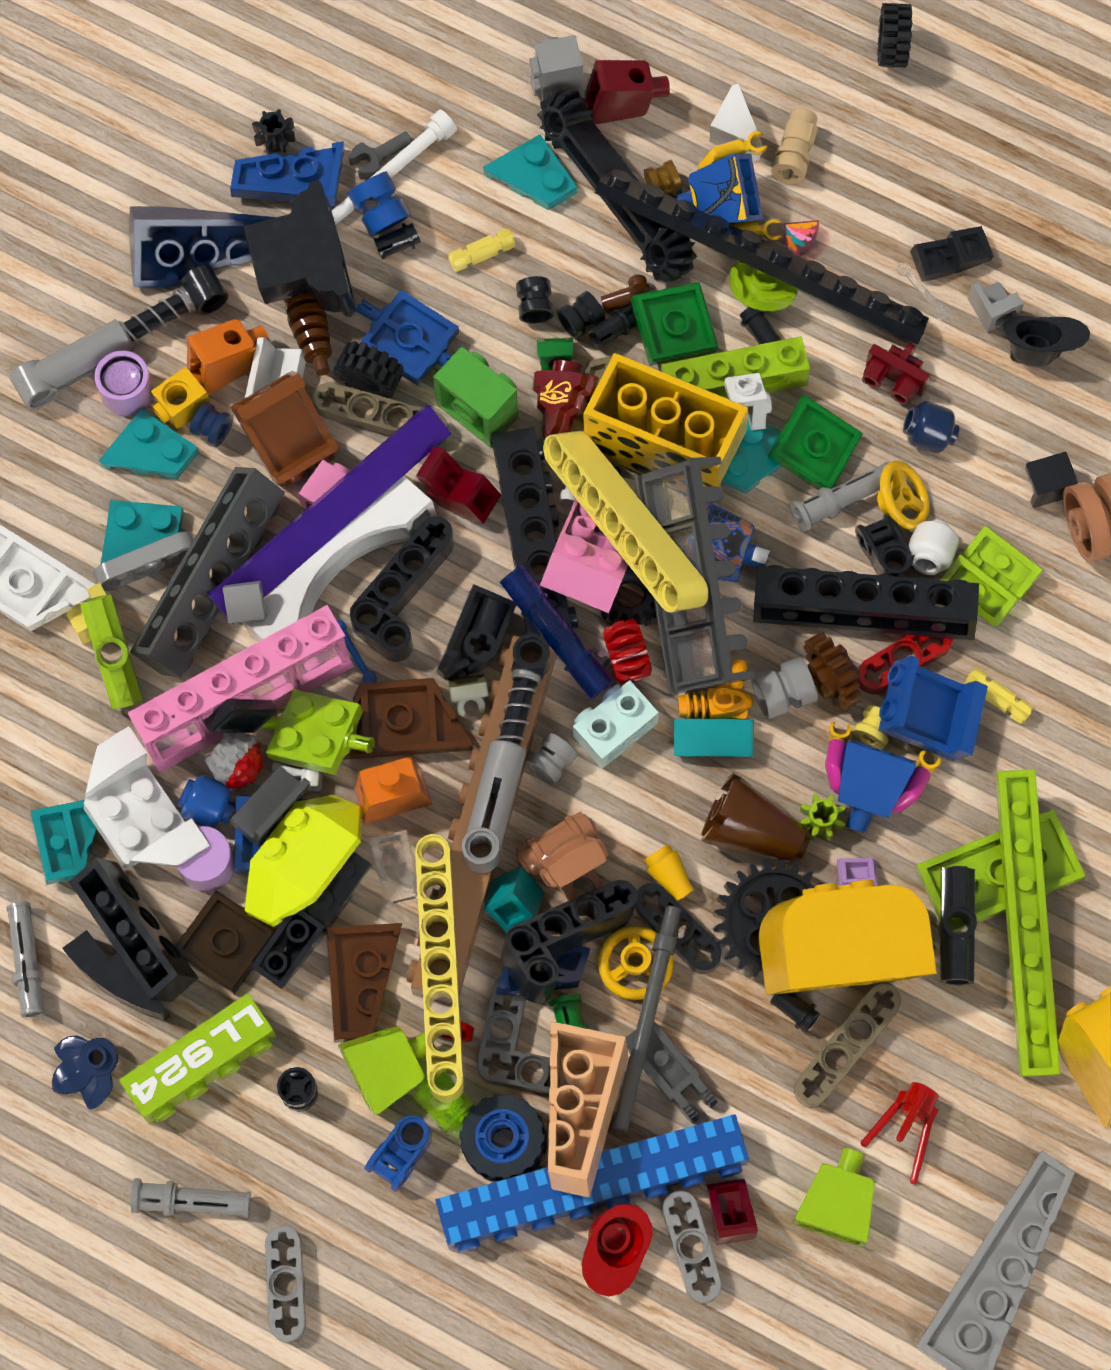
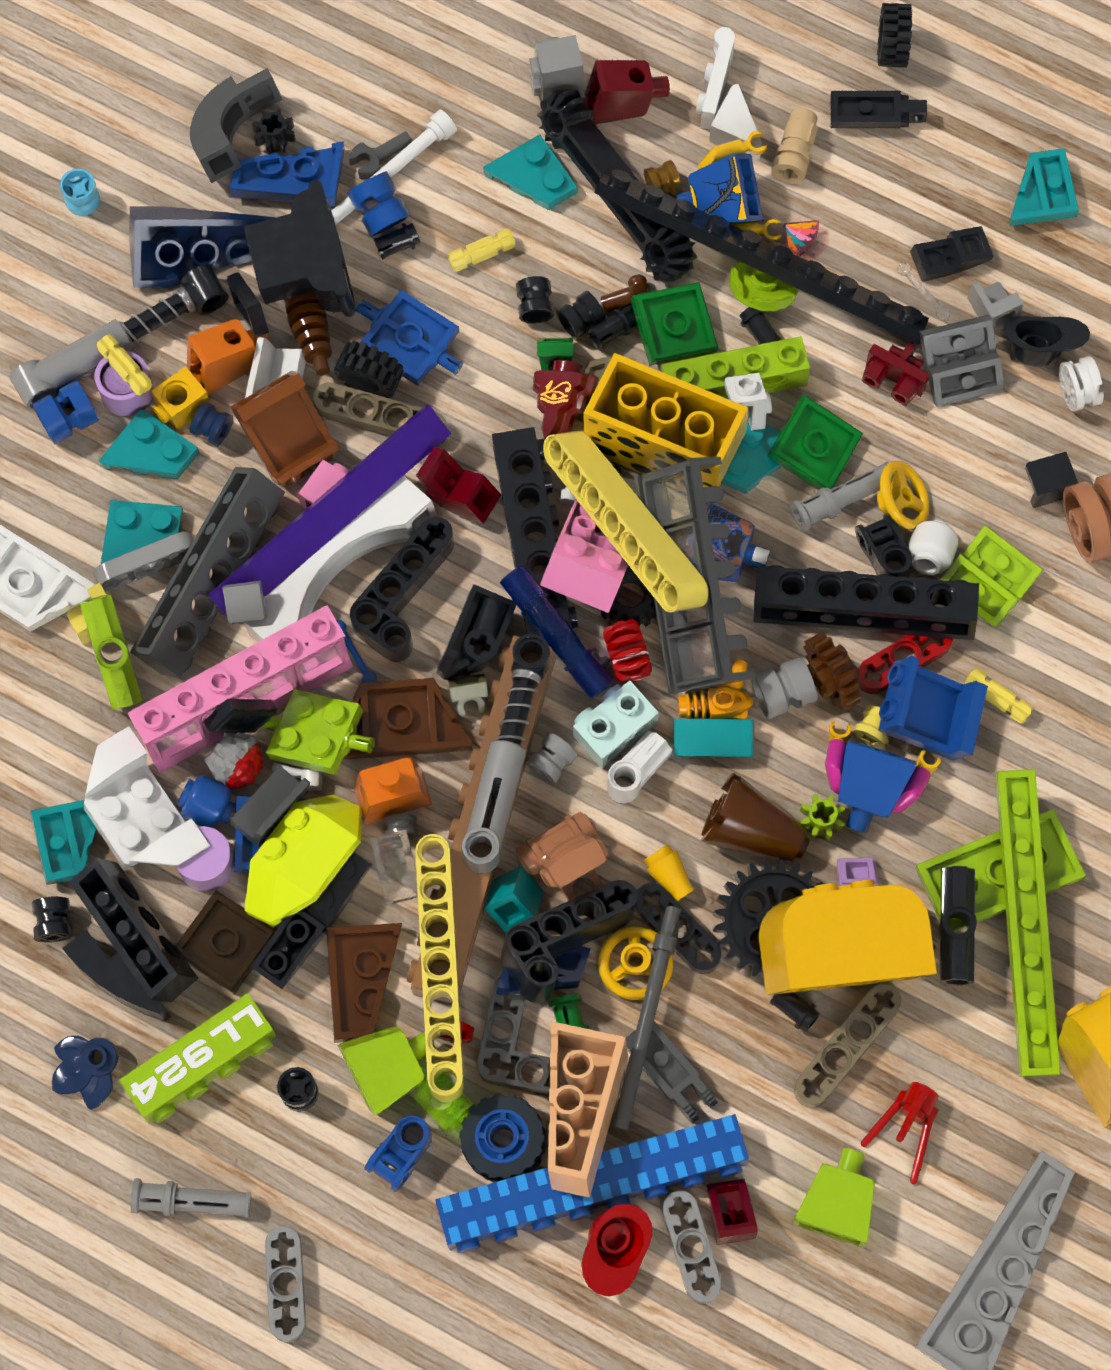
light grey pin [6,902,45,1018] -> none
bright green brick [433,346,518,448] -> none
dark blue head [903,401,960,453] -> none
none -> blue wheel [32,380,99,445]
none -> black wheel [32,896,72,943]
none -> medium azure wheel [60,169,100,216]
none -> light yellow axle [96,334,153,396]
none -> dark grey arch [190,68,283,183]
none -> black tile [226,272,269,337]
none -> dark grey bush [384,814,418,841]
none -> white piece [607,730,673,804]
none -> white plate [696,27,735,130]
none -> black hinge [830,90,927,128]
none -> dark grey slope [919,315,1005,407]
none -> teal wing [1009,148,1079,226]
none -> white wheel [1059,356,1104,411]

